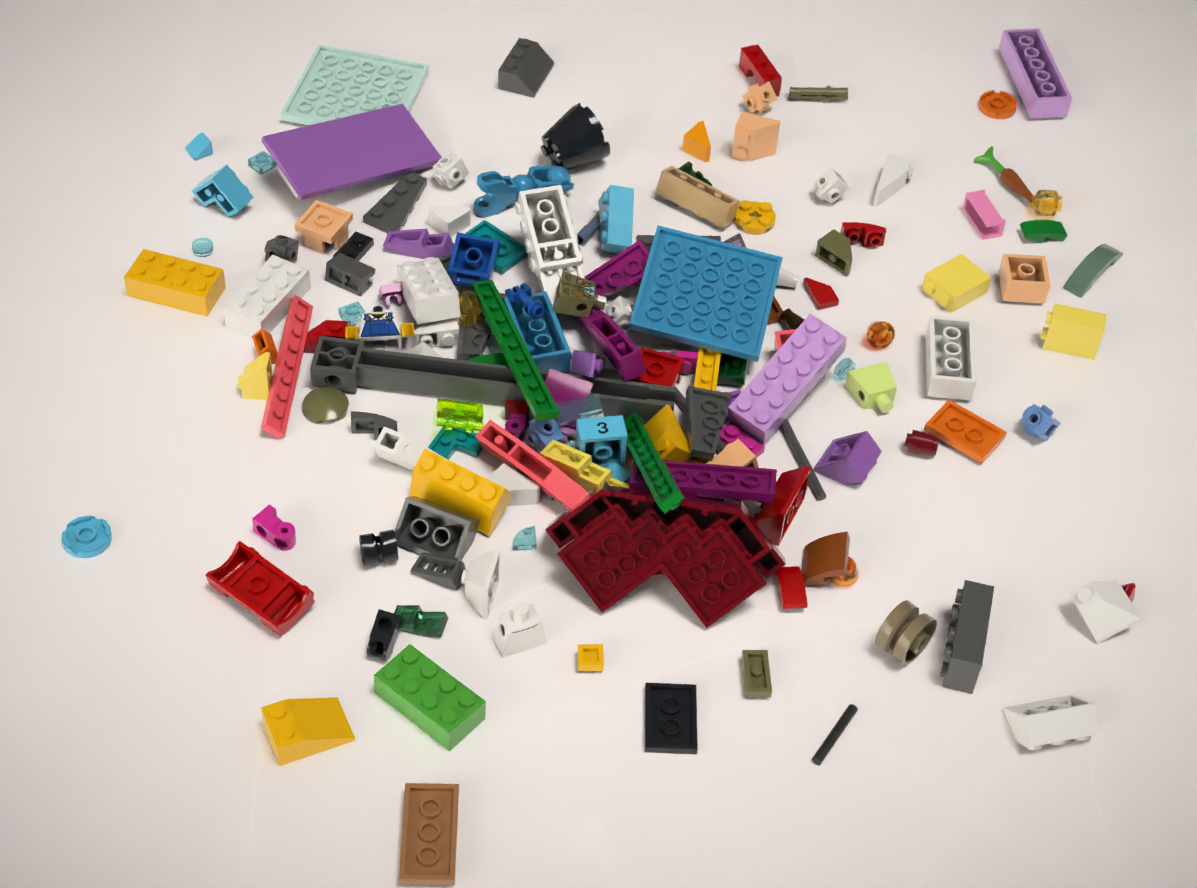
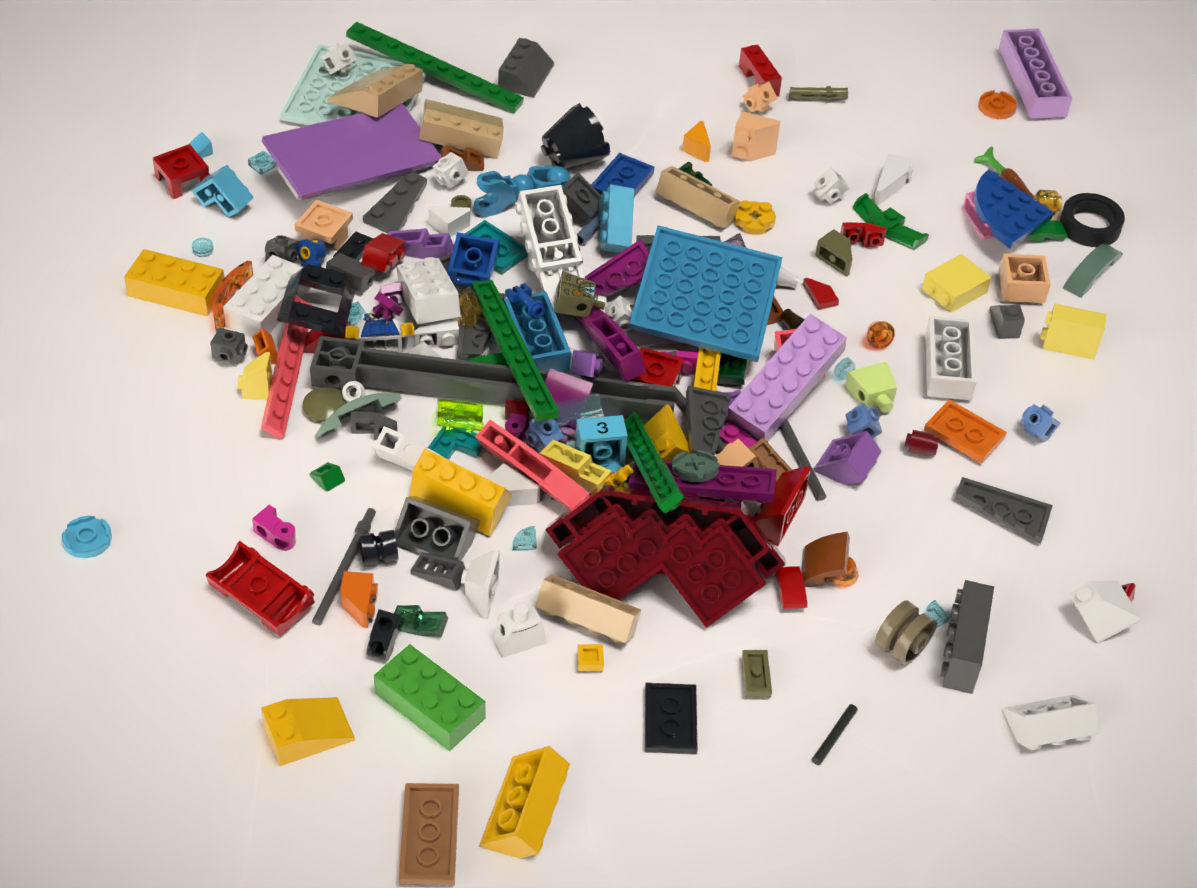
none -> red panel [152,144,210,200]
none -> dark grey brick [210,327,248,364]
none -> clear orange slope [212,260,253,332]
none -> black wedge [277,264,355,337]
none -> blue piece [296,239,327,267]
none -> green slope [309,462,345,491]
none -> dark grey bar [312,508,376,625]
none -> sand green slope [314,393,402,440]
none -> white brick [321,42,357,74]
none -> tan slope [328,64,423,118]
none -> orange slope [340,571,378,628]
none -> white plate [342,381,365,402]
none -> green plate [346,21,524,114]
none -> red brick [361,233,406,273]
none -> magenta tile [373,292,404,321]
none -> tan slope [419,99,504,159]
none -> dark orange slope [441,145,484,171]
none -> olive tile [451,195,472,210]
none -> yellow slope [479,746,570,858]
none -> tan brick [535,574,642,643]
none -> dark grey plate [562,172,601,222]
none -> blue plate [591,153,655,196]
none -> yellow plate [602,464,634,487]
none -> sand green tile [672,450,719,482]
none -> medium nougat plate [748,438,792,481]
none -> medium blue brick [845,403,882,438]
none -> green plate [853,193,929,249]
none -> clear light blue tile [925,600,950,628]
none -> dark grey wing [955,477,1053,545]
none -> blue plate [974,169,1054,249]
none -> dark grey slope [989,305,1025,339]
none -> black tyre [1059,193,1125,247]

